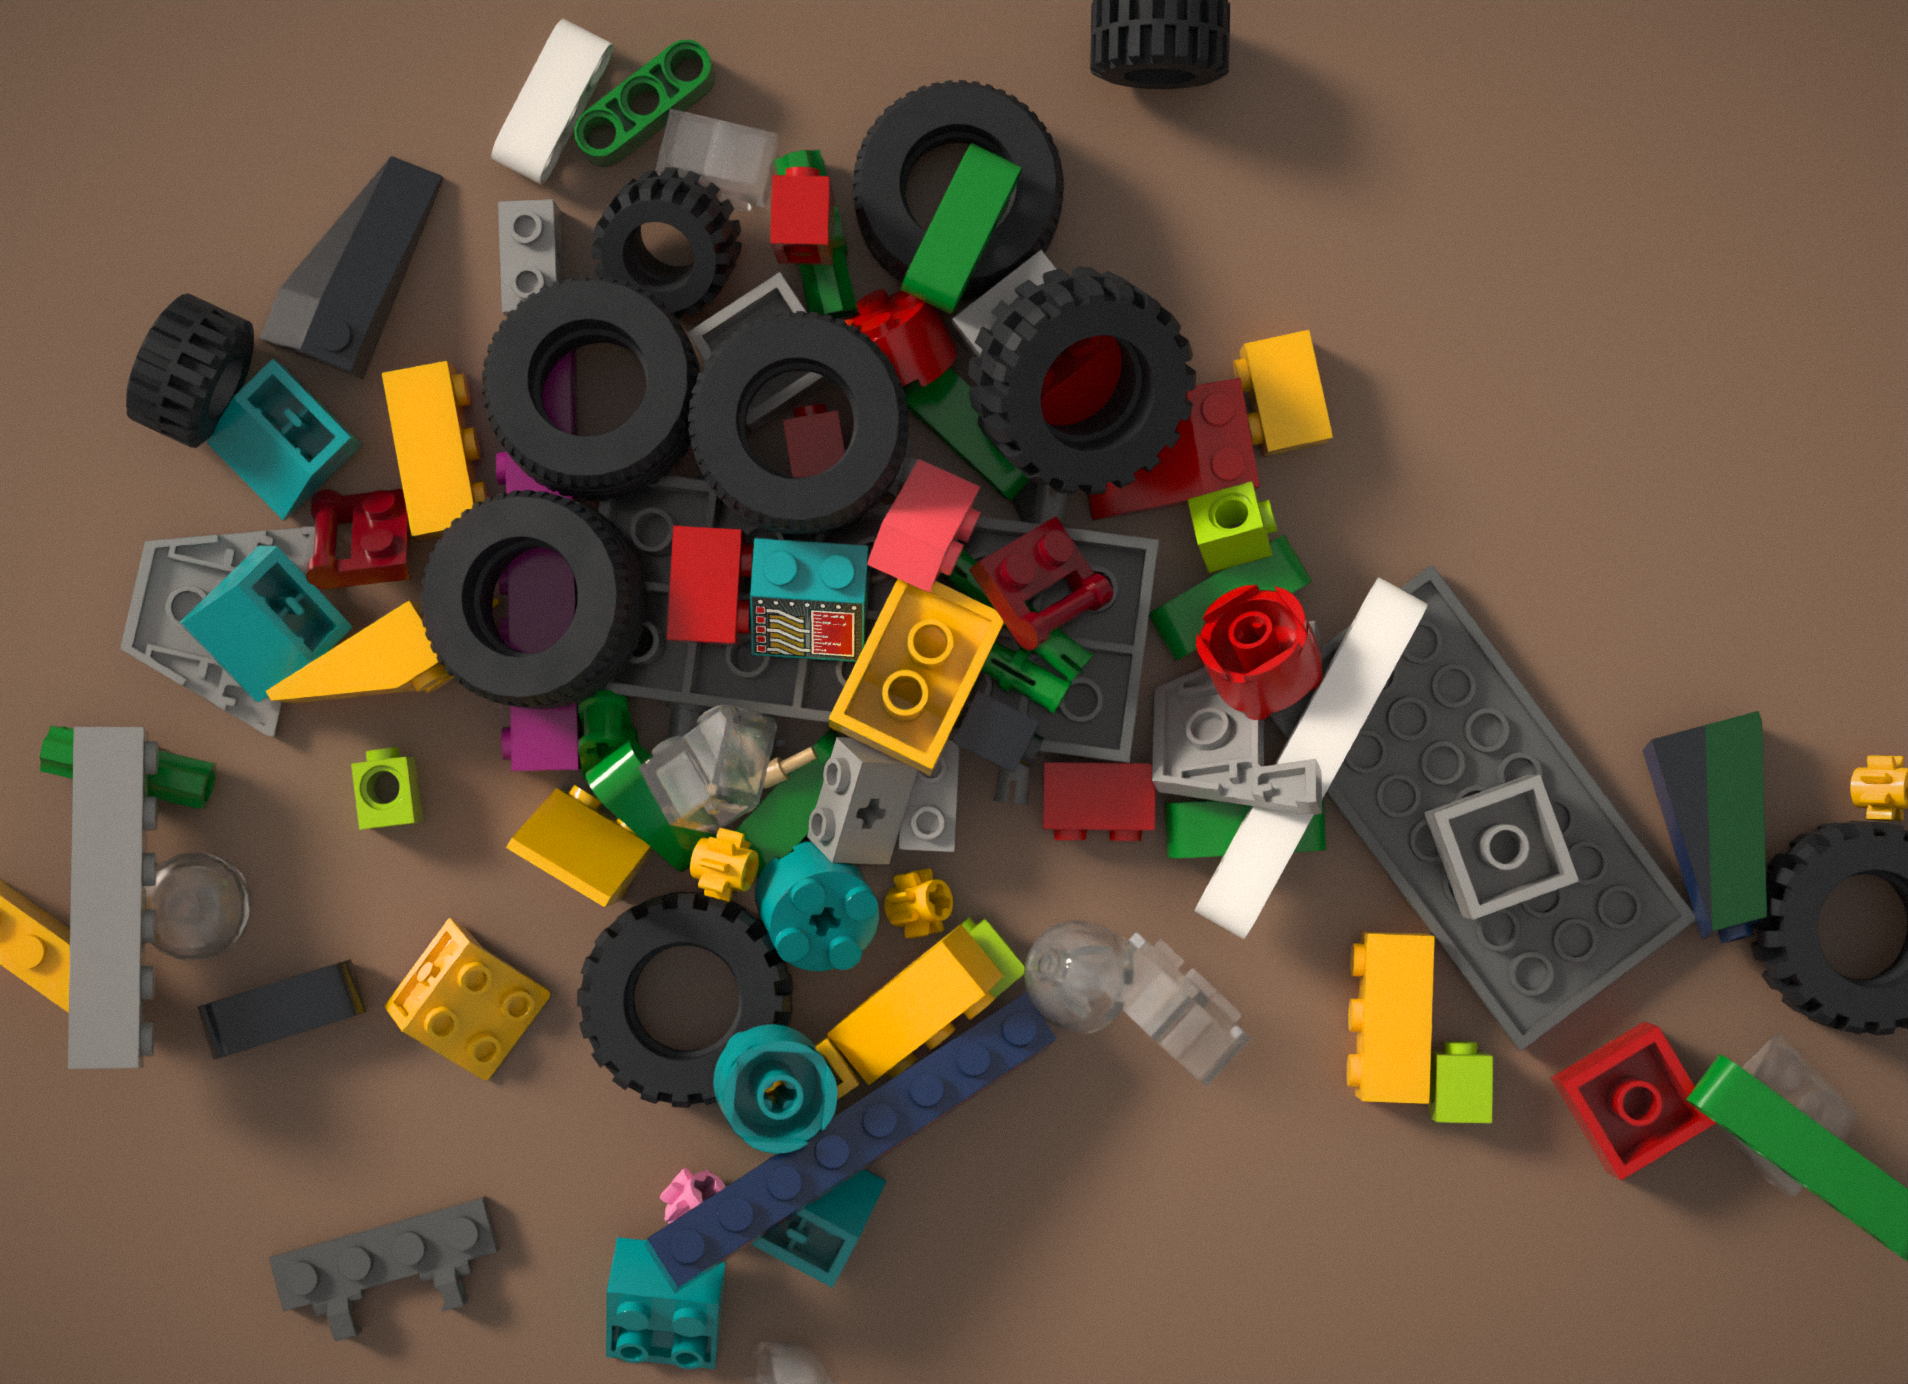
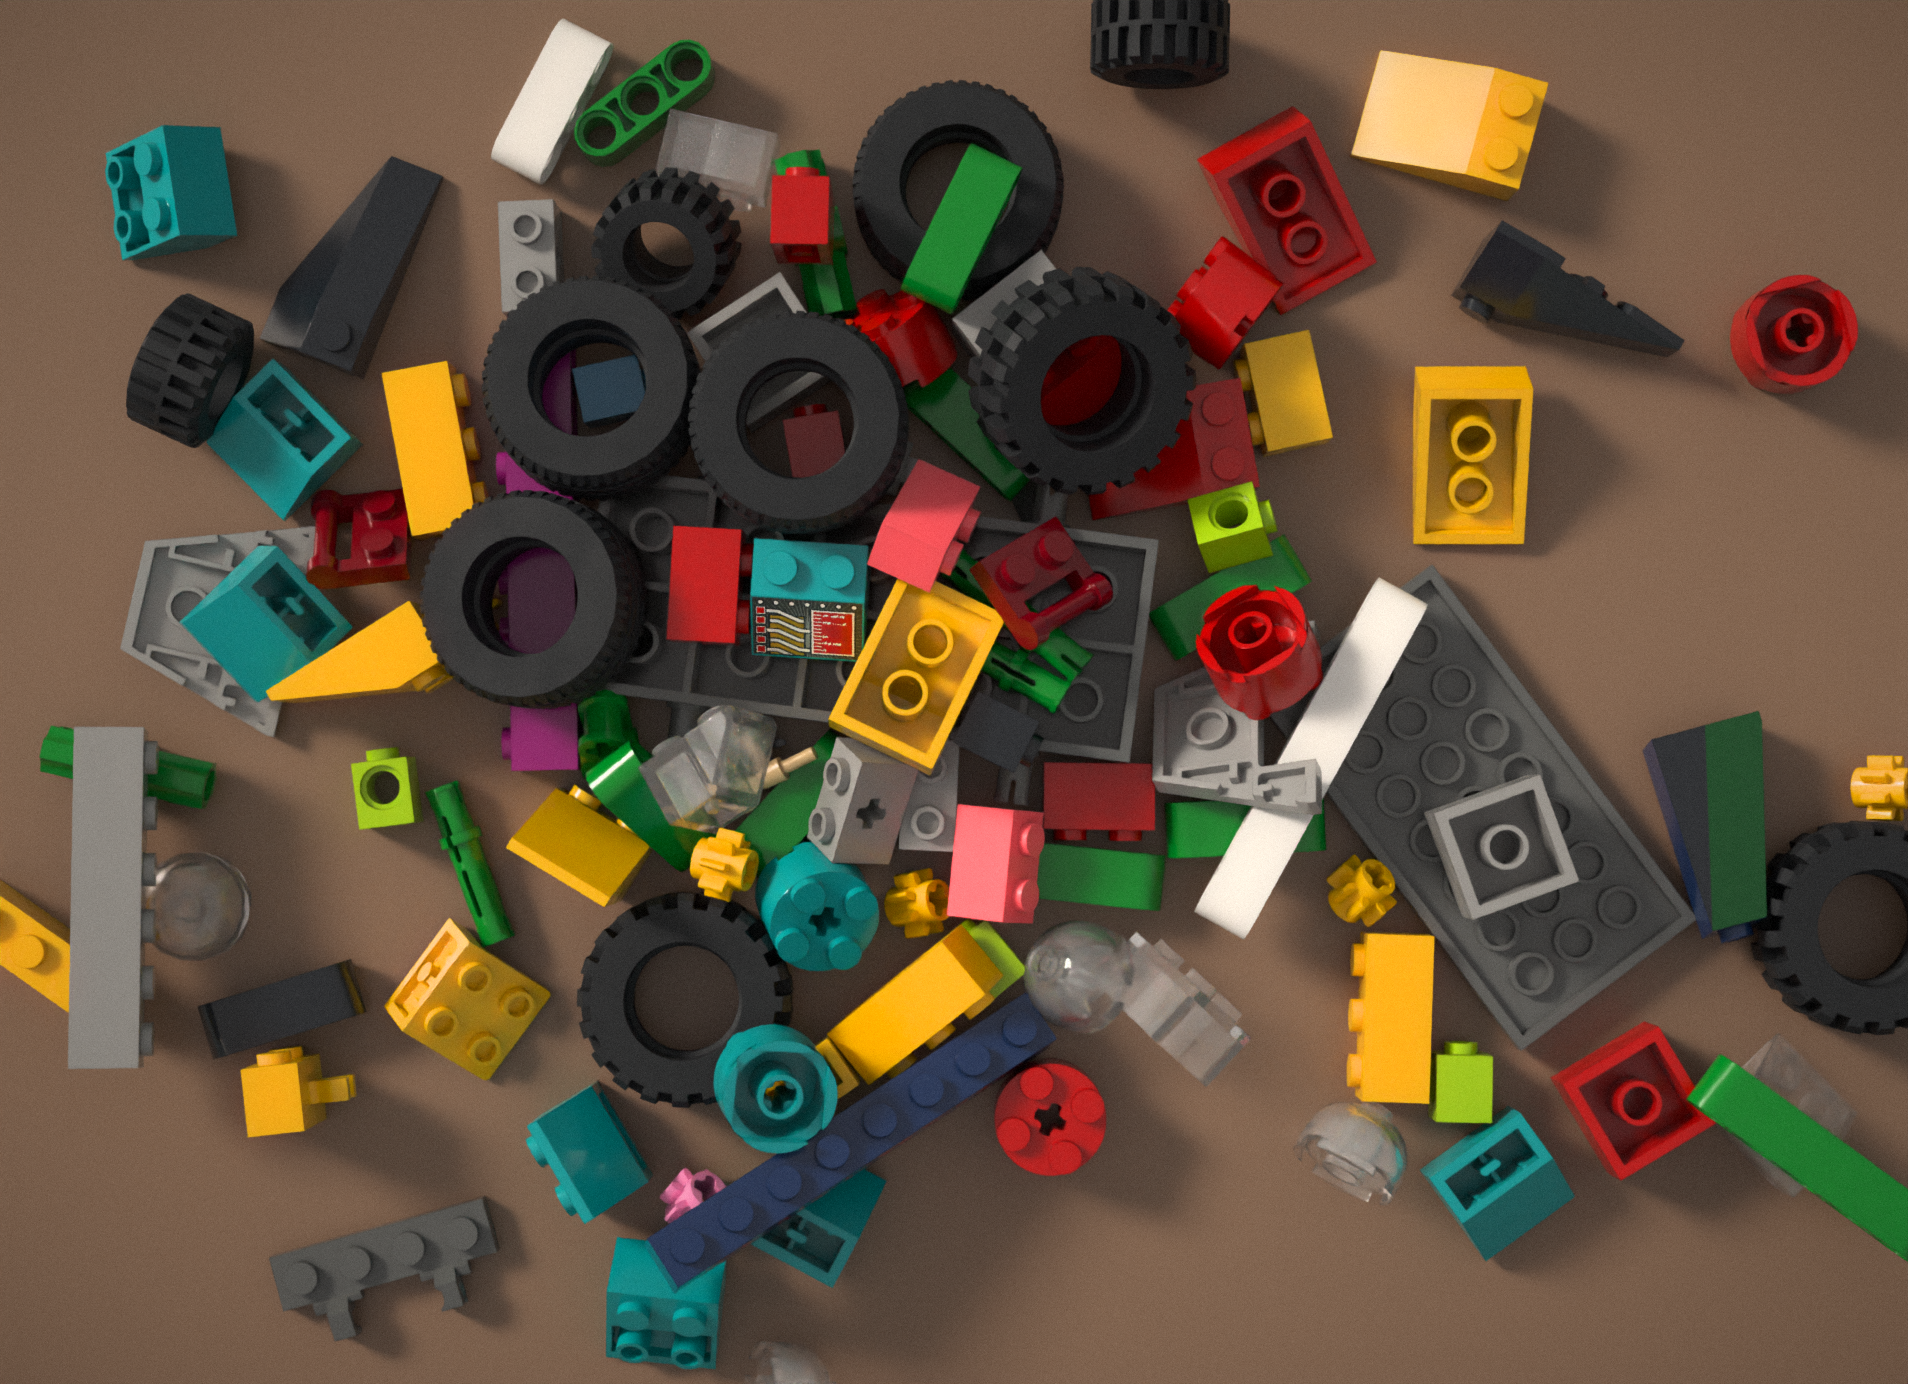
none -> teal slope [105,125,237,260]
none -> yellow brick [241,1046,357,1137]
none -> green pin [425,780,515,947]
none -> teal slope [526,1081,653,1224]
none -> dark azure brick [572,355,647,429]
none -> coral brick [947,804,1045,924]
none -> red brick [994,1058,1106,1176]
none -> green beam [1037,843,1166,911]
none -> red brick [1167,236,1284,371]
none -> red slope [1196,106,1377,315]
none -> clear cylinder [1293,1101,1408,1205]
none -> yellow gear [1326,855,1397,927]
none -> yellow slope [1350,50,1548,201]
none -> yellow slope [1413,366,1533,544]
none -> teal slope [1420,1106,1575,1261]
none -> black wedge [1451,220,1685,357]
none -> red brick [1730,275,1858,394]

